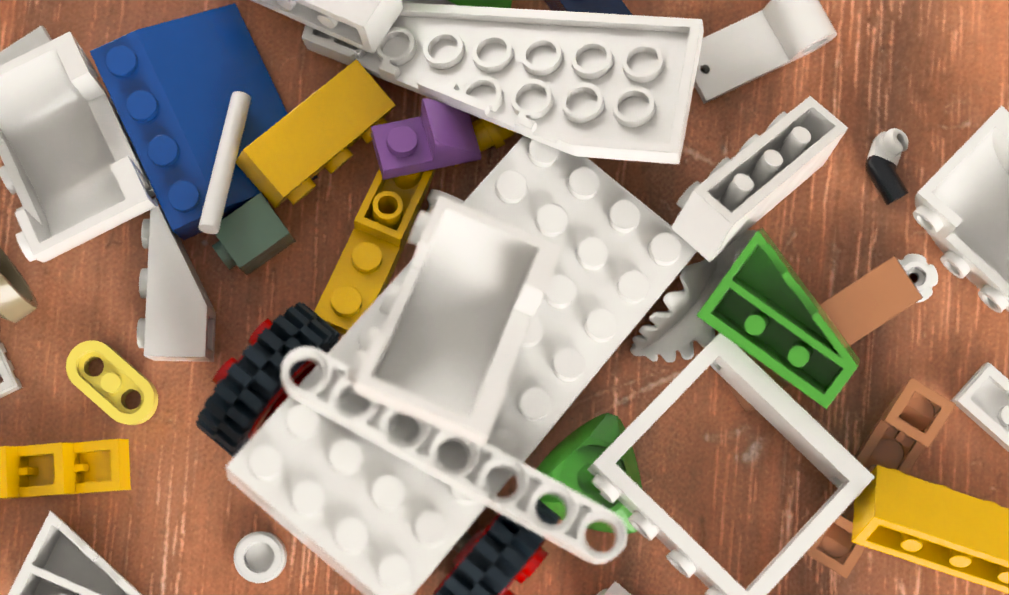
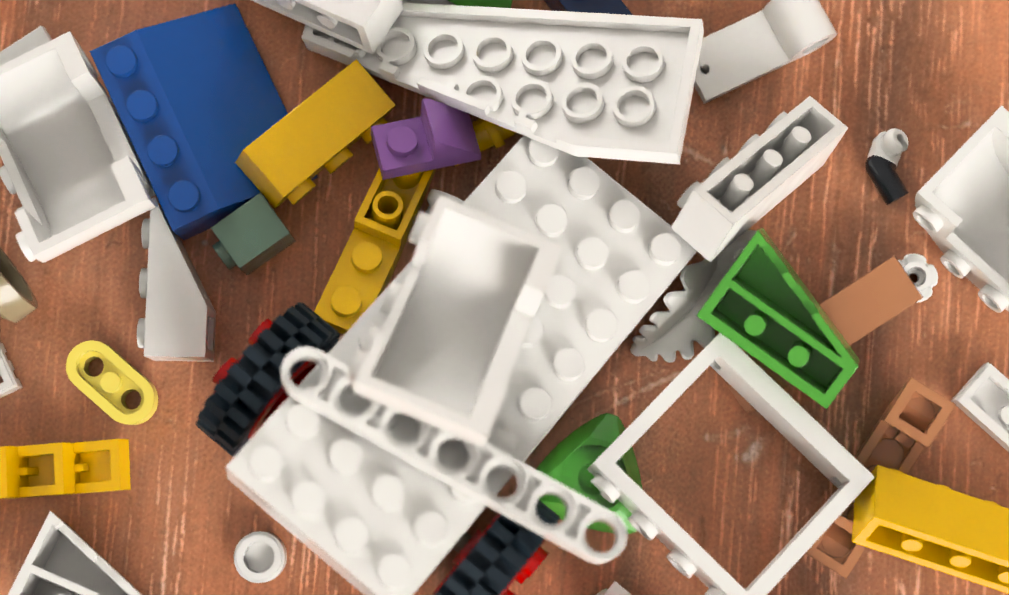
white bar [198,91,251,234] -> none

